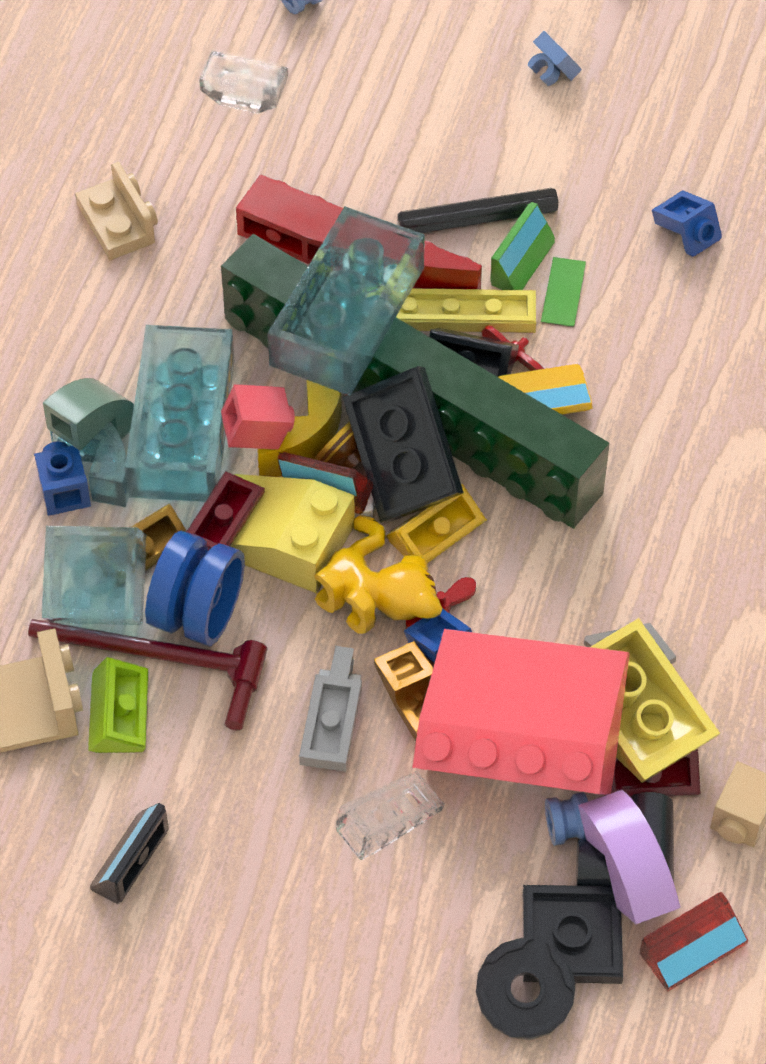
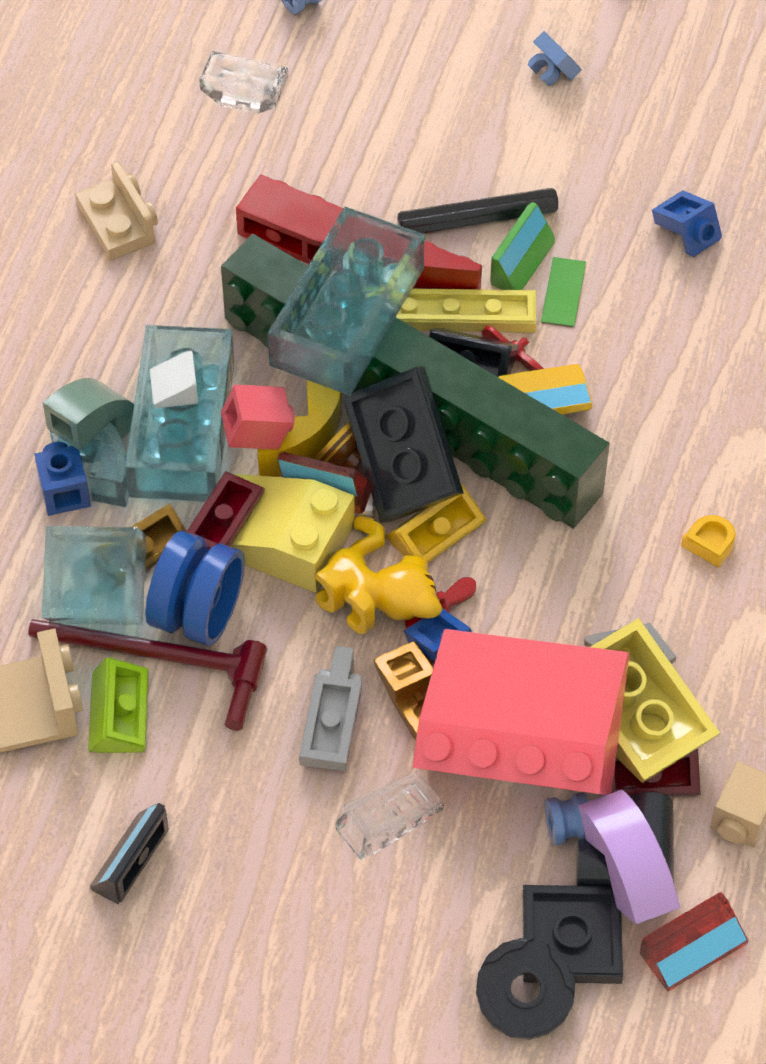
none -> white slope [150,351,198,409]
none -> yellow tile [681,515,736,568]

